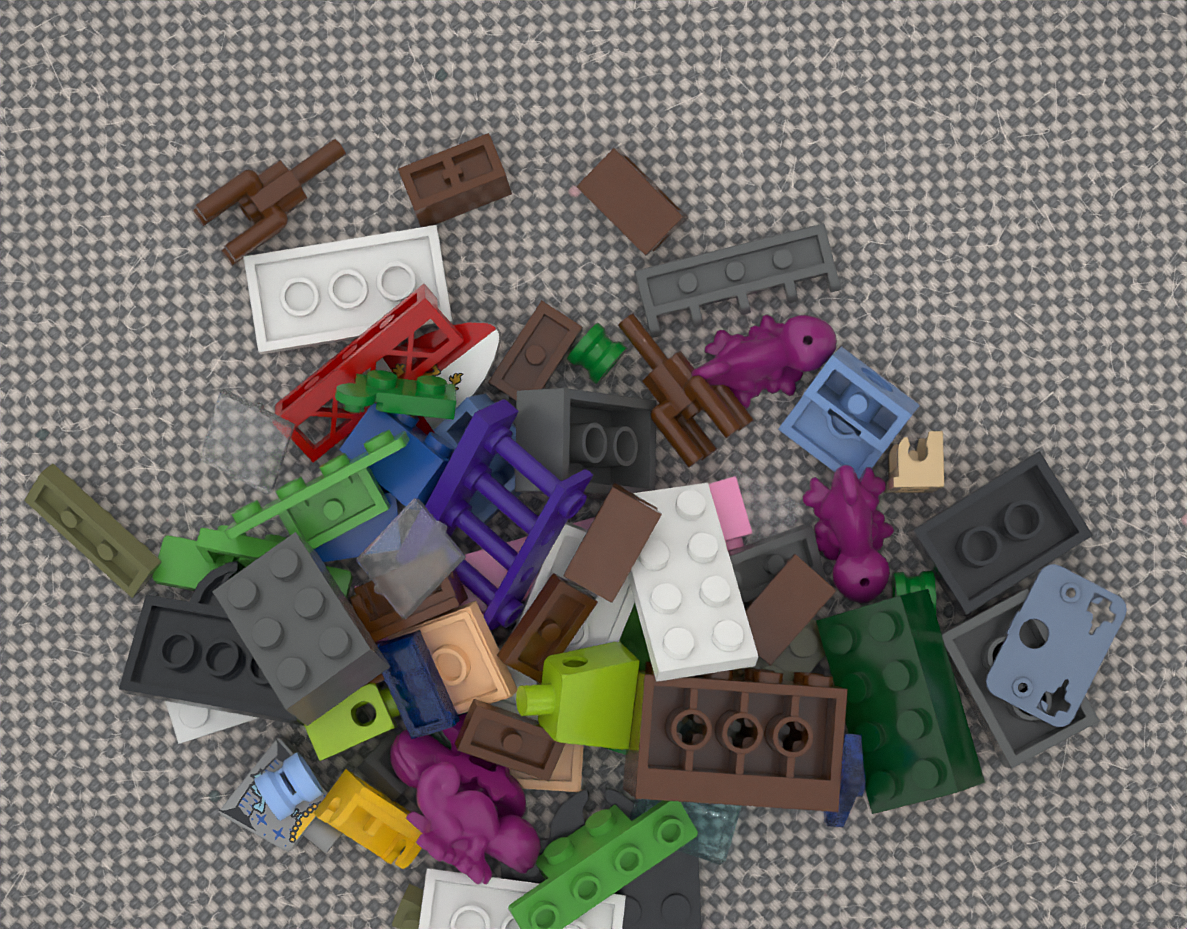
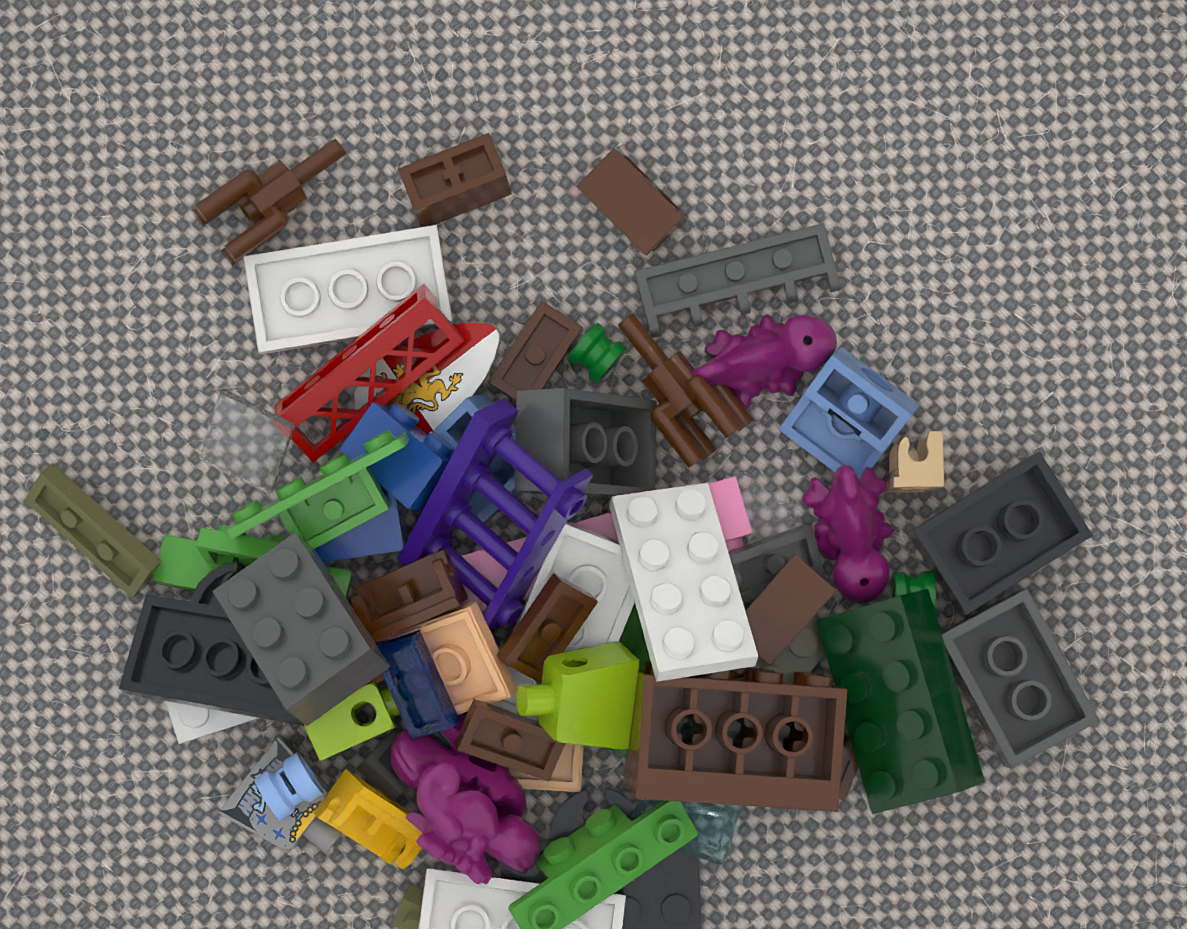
green hinge [335,370,456,420] -> none
clear piece [356,498,466,619] -> none
reddish brown hinge [563,483,662,603] -> none
clear blue plate [824,734,865,827] -> none
sand blue axle [985,564,1127,727] -> none

